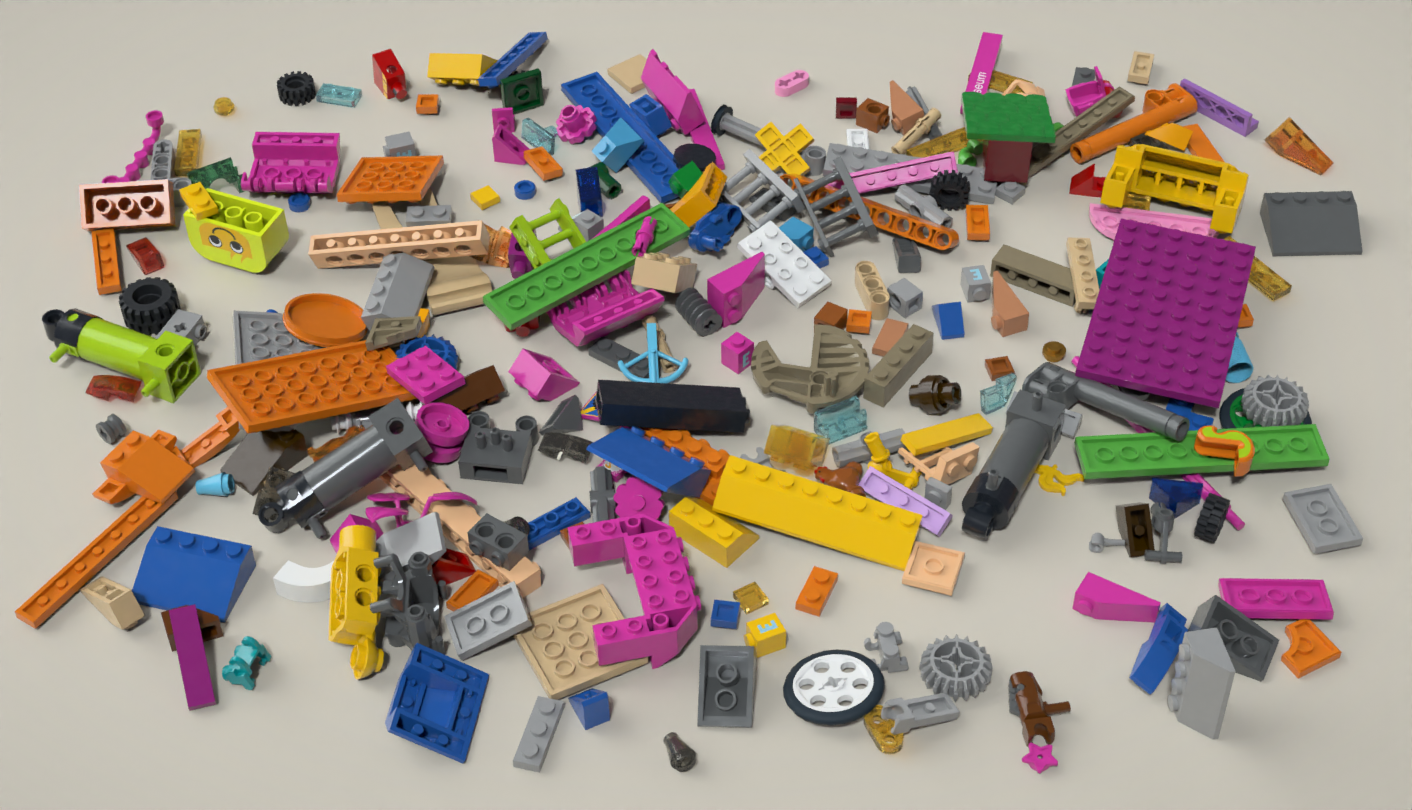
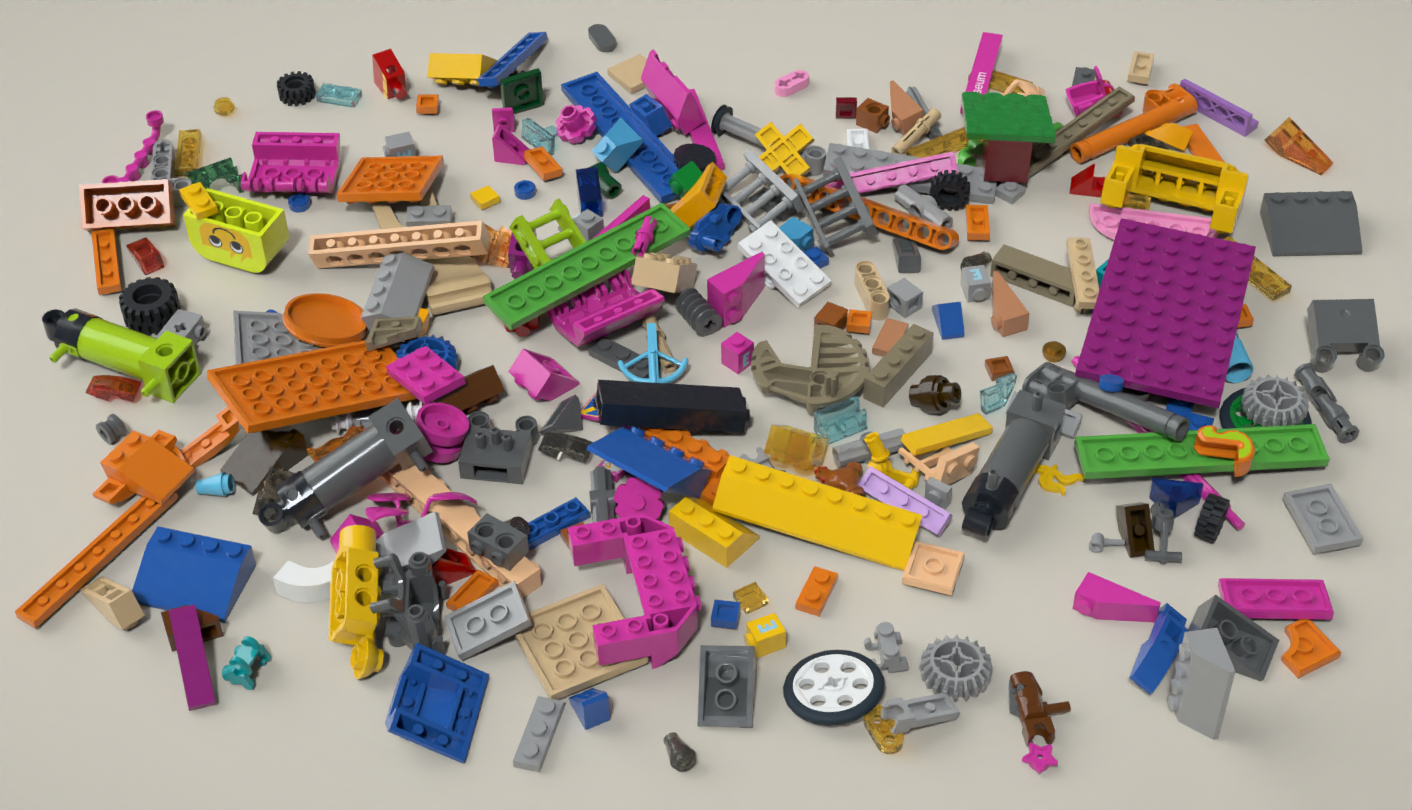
none -> dark grey tile [588,24,616,52]
none -> clear smoke cone [960,251,992,271]
none -> blue tile [1099,374,1124,392]
none -> dark grey piece [1294,363,1359,443]
none -> dark grey piece [1307,299,1385,373]

